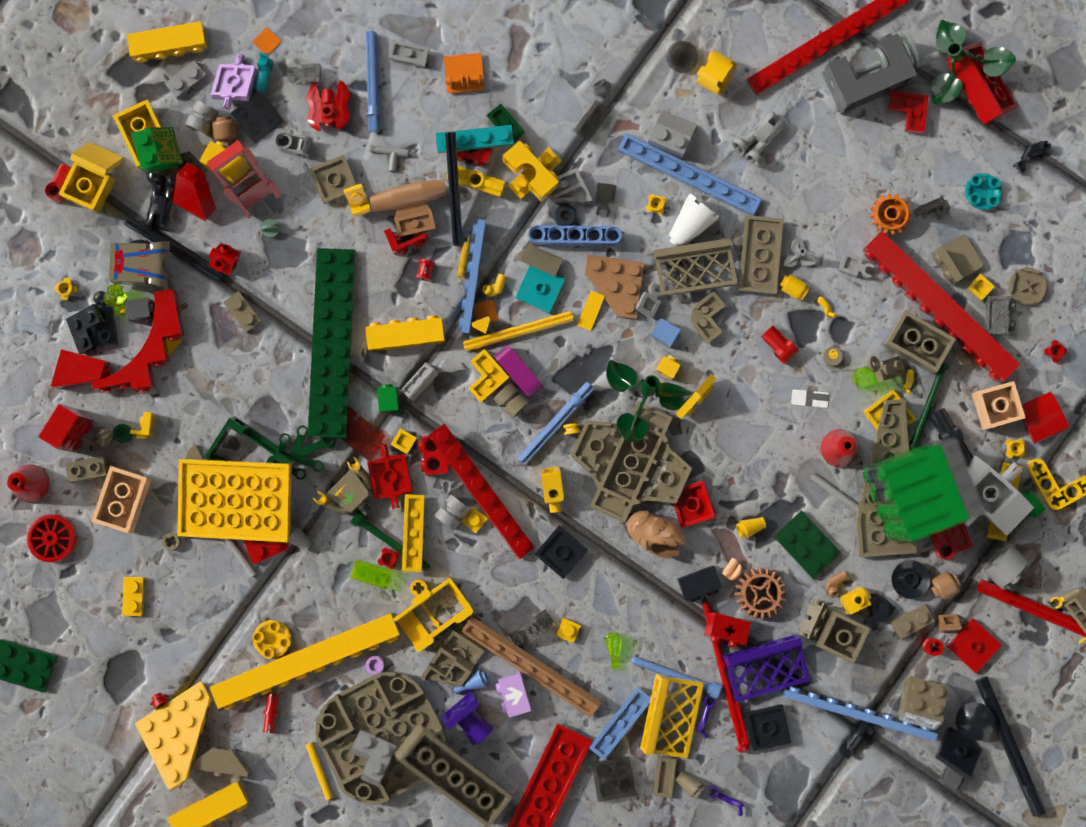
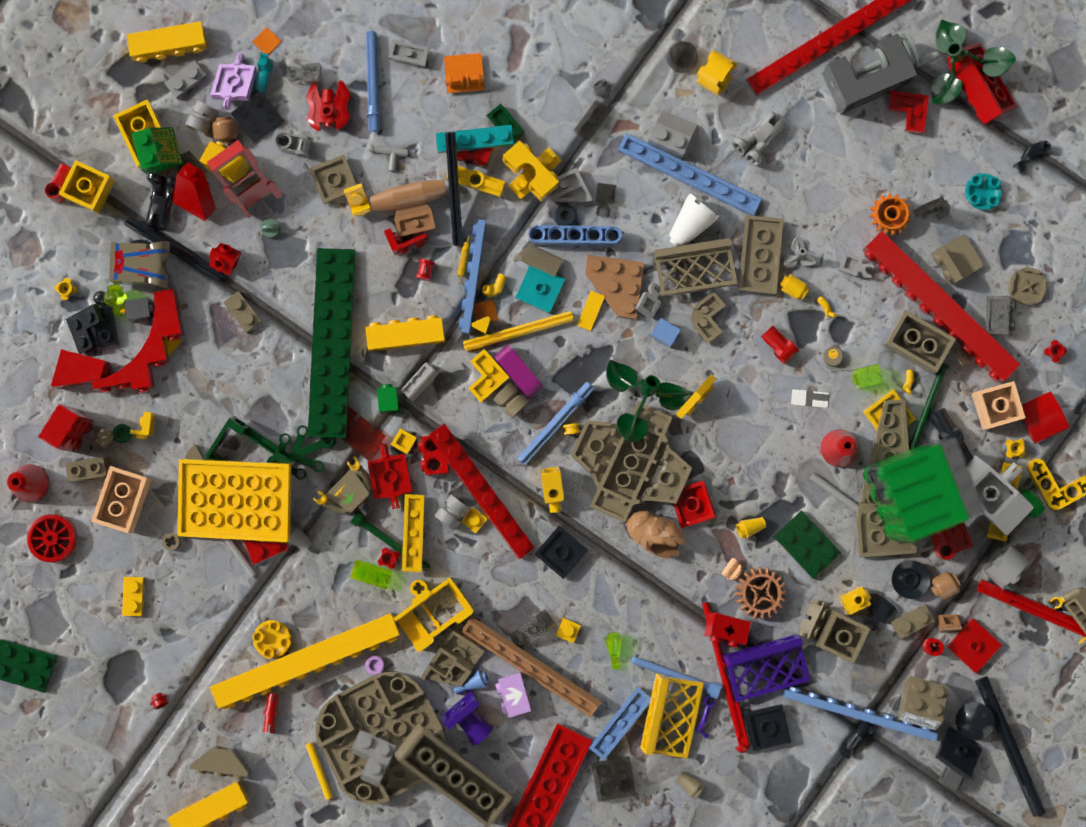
yellow tile [70,142,123,175] -> none
yellow plate [135,681,212,791] -> none
yellow plate [646,194,667,215] -> none
dark tan tile [653,756,677,798] -> none
yellow plate [655,355,680,380] -> none
black brick [677,565,722,603] -> none
dark purple piece [708,785,744,816] -> none
medium nougat arm [826,570,848,598] -> none
dark tan hinge [867,356,905,382] -> none
yellow plate [966,274,995,301] -> none

